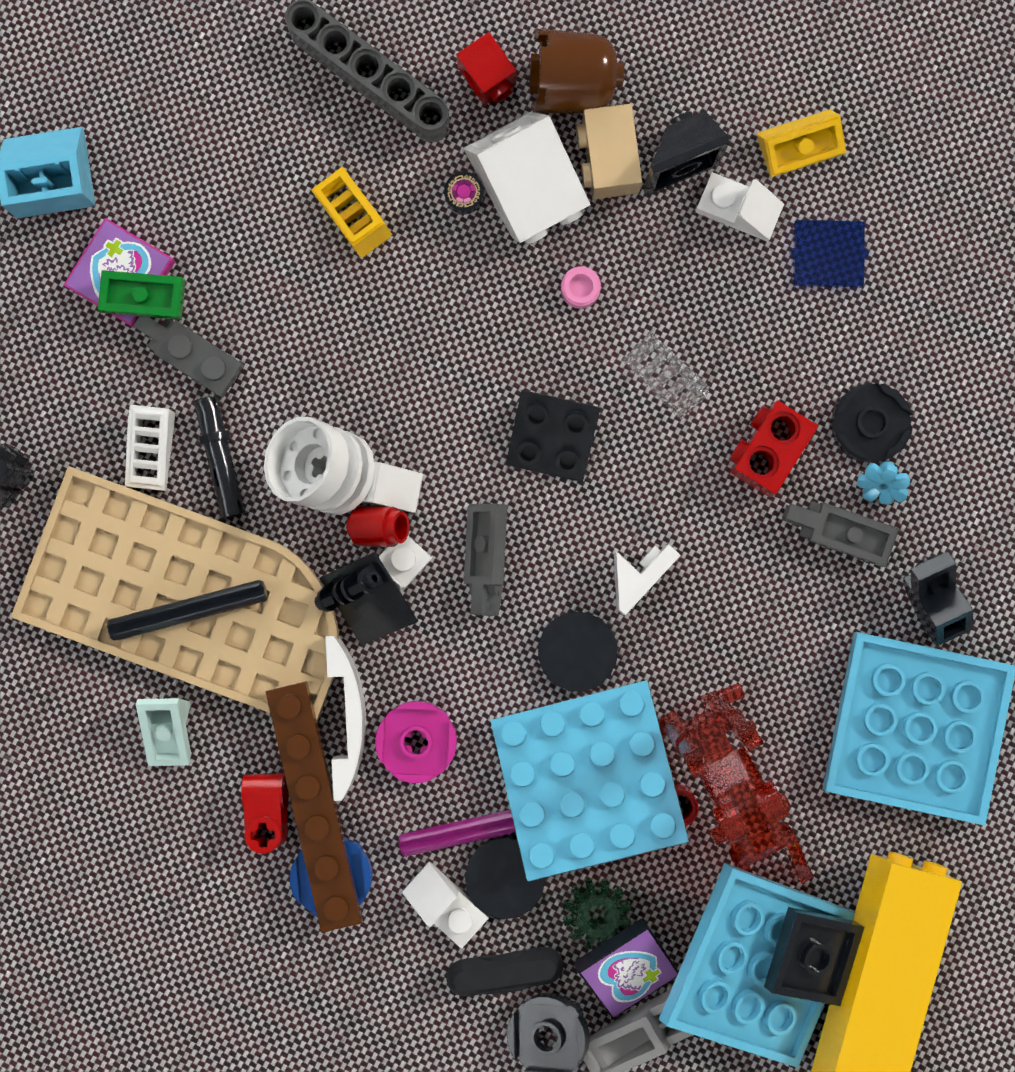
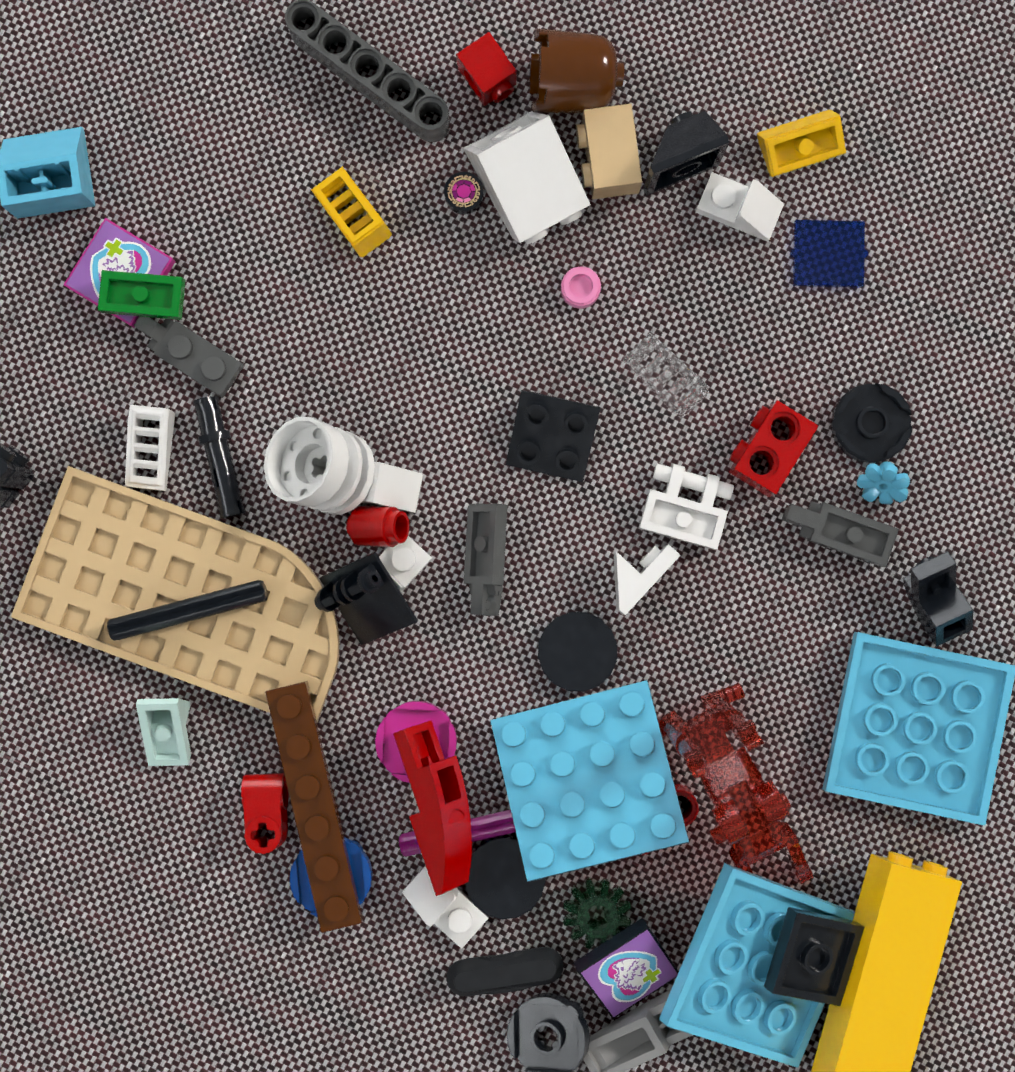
white slope [325,636,366,801] -> none
none -> red slope [393,720,472,896]
none -> white plate [638,463,734,550]

